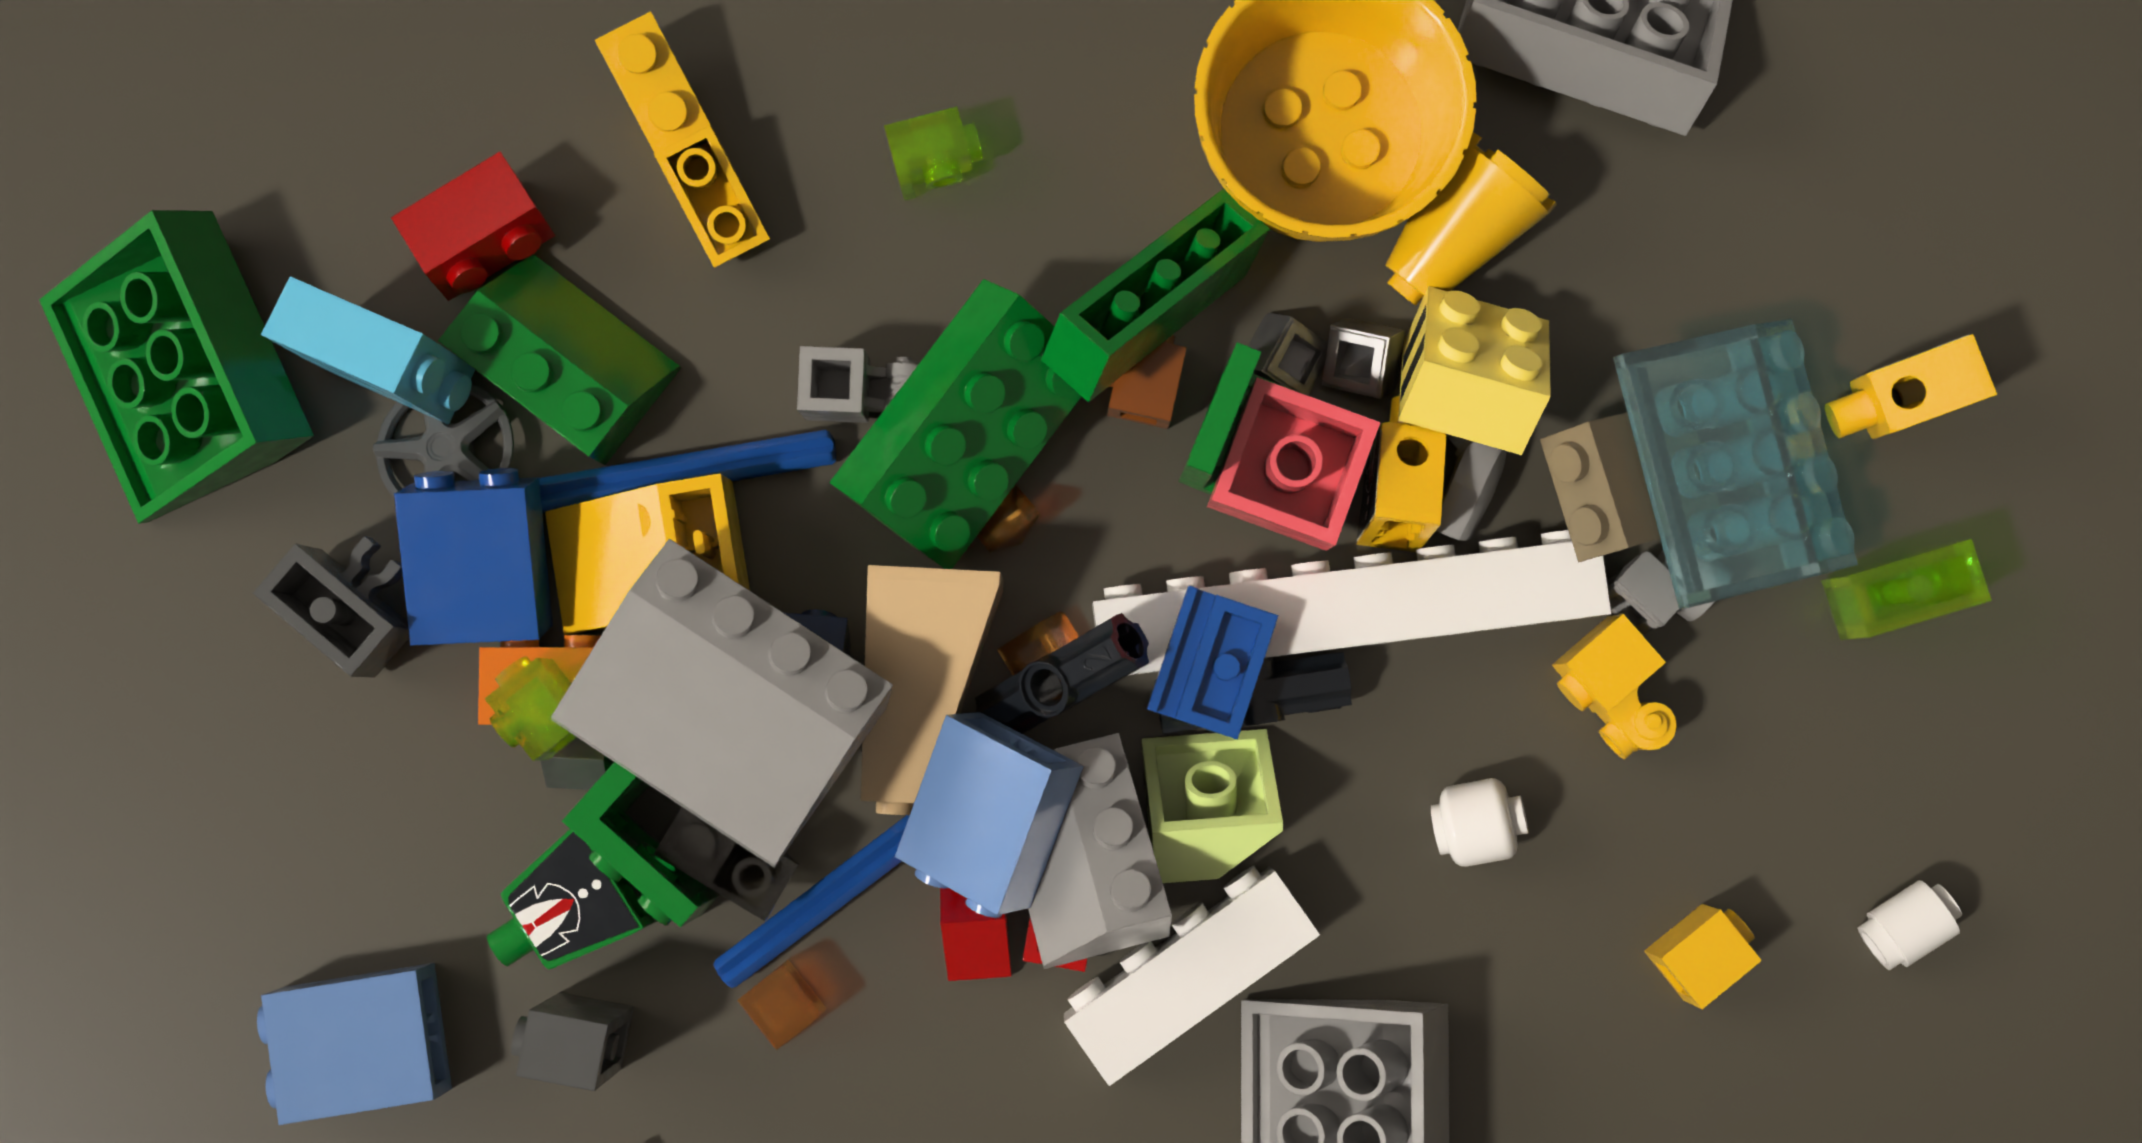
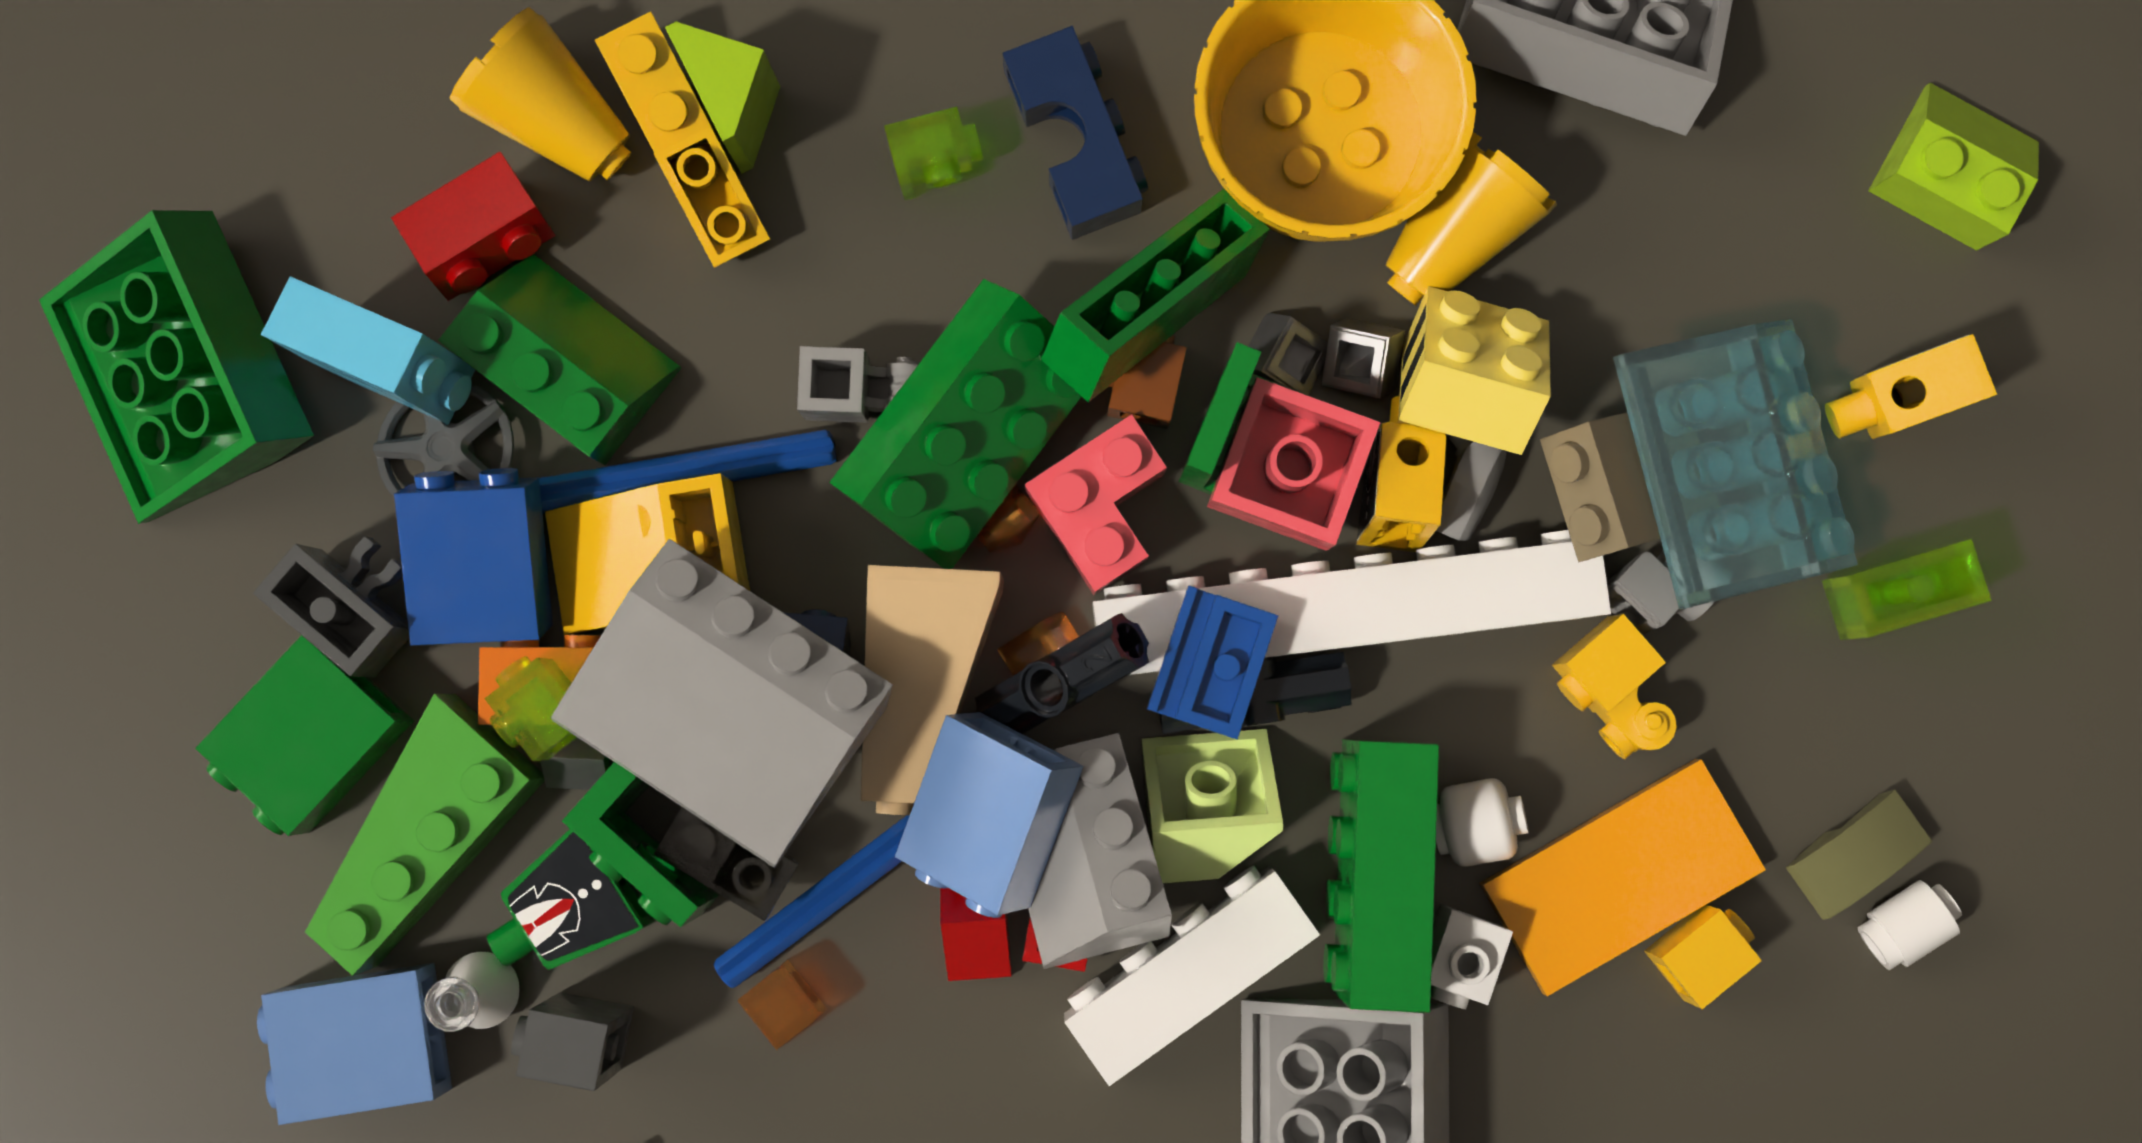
none -> green brick [195,635,414,836]
none -> bright green wedge [305,694,545,976]
none -> piece [424,952,519,1032]
none -> yellow cone [450,7,632,182]
none -> lime slope [665,21,780,173]
none -> dark blue arch [1002,25,1149,240]
none -> coral brick [1024,414,1167,595]
none -> green brick [1323,739,1439,1013]
none -> white brick [1431,904,1513,1010]
none -> light orange tile [1479,759,1766,996]
none -> olive slope [1785,789,1933,920]
none -> lime slope [1868,82,2039,251]

